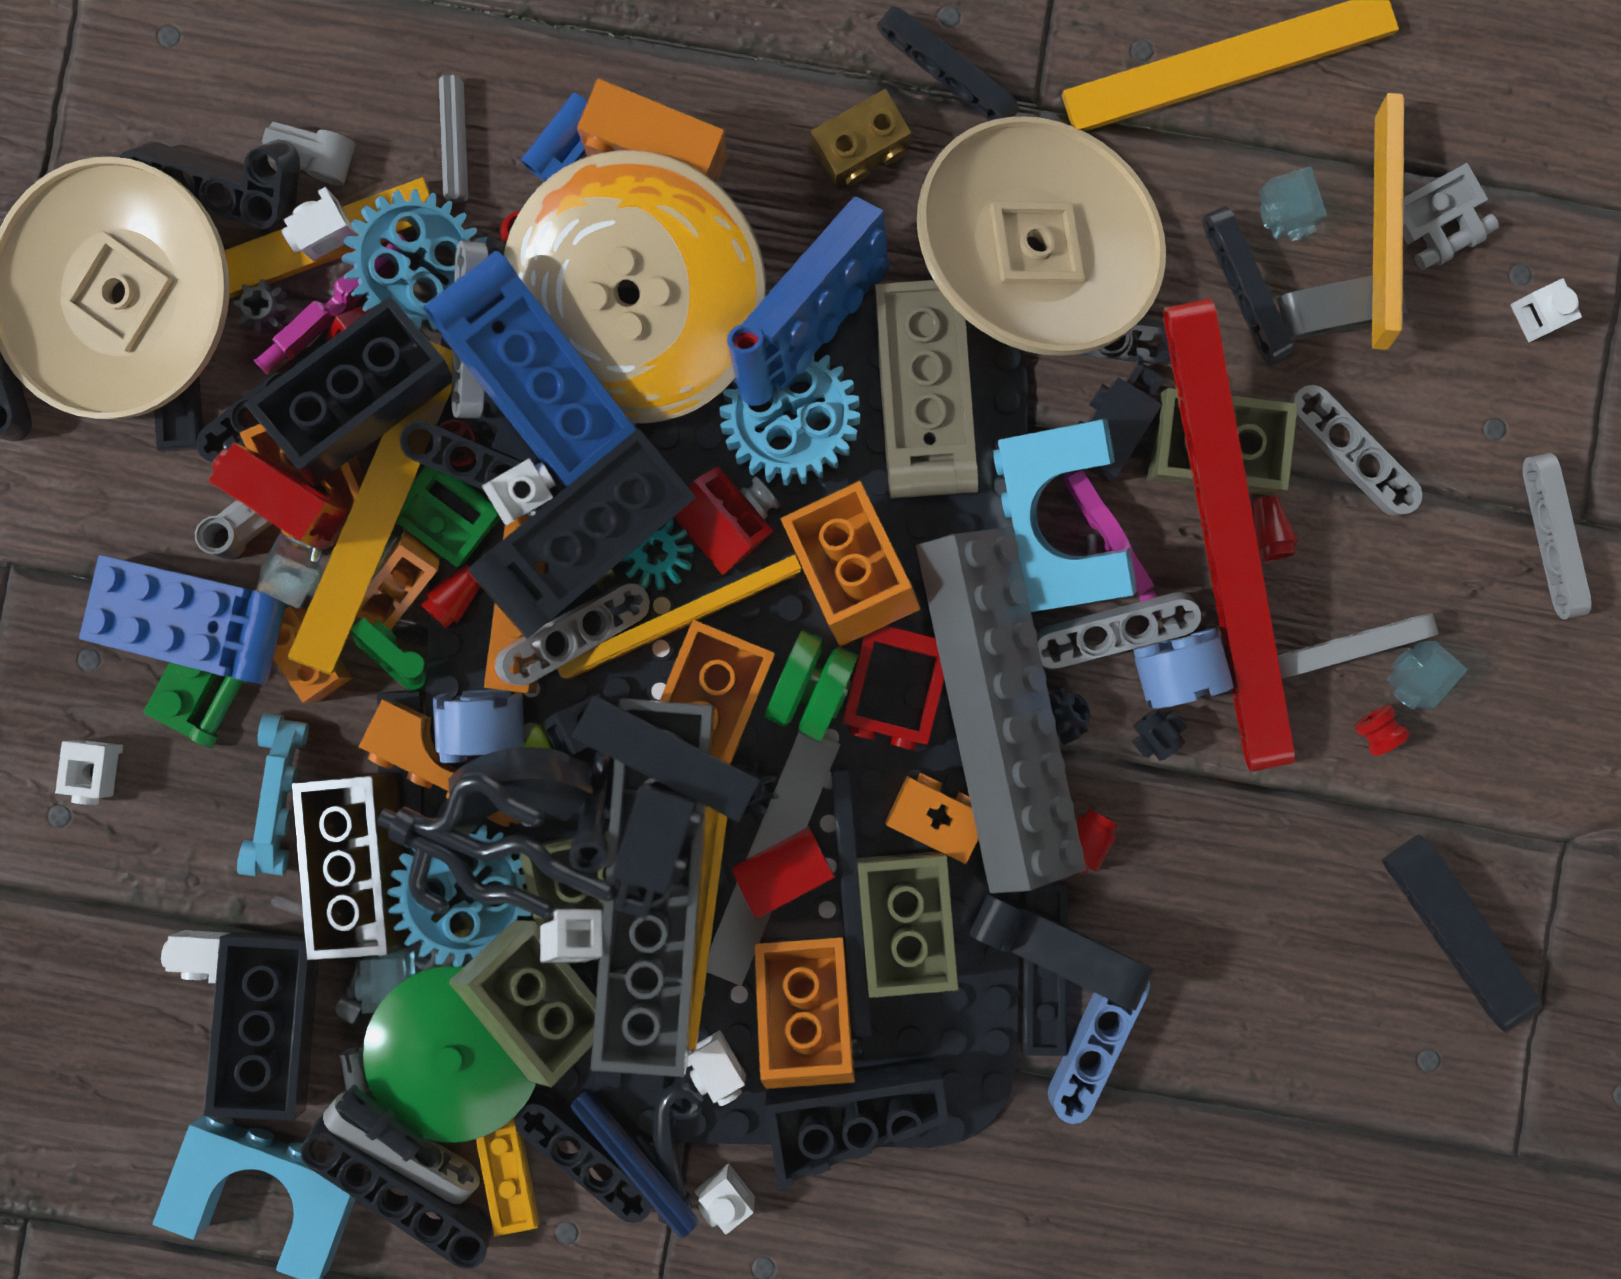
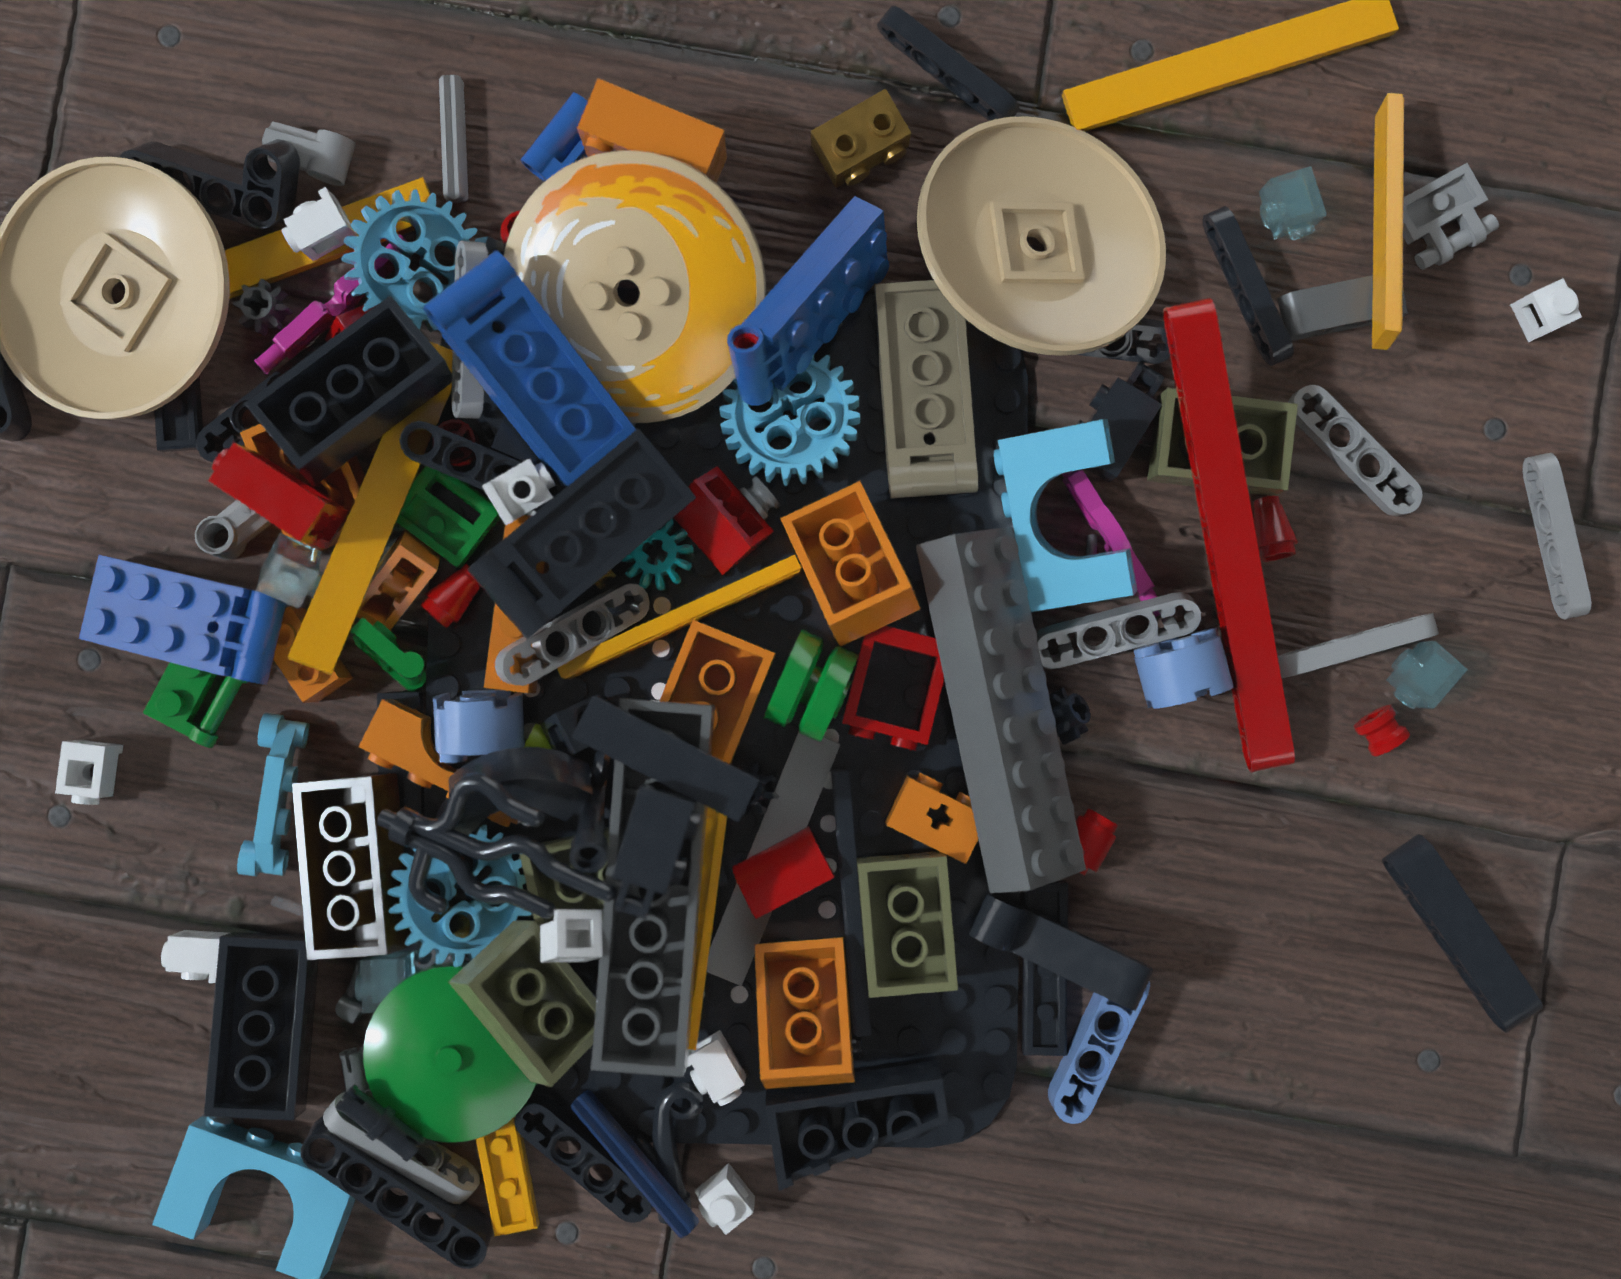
black gear [1131,708,1187,761] -> none

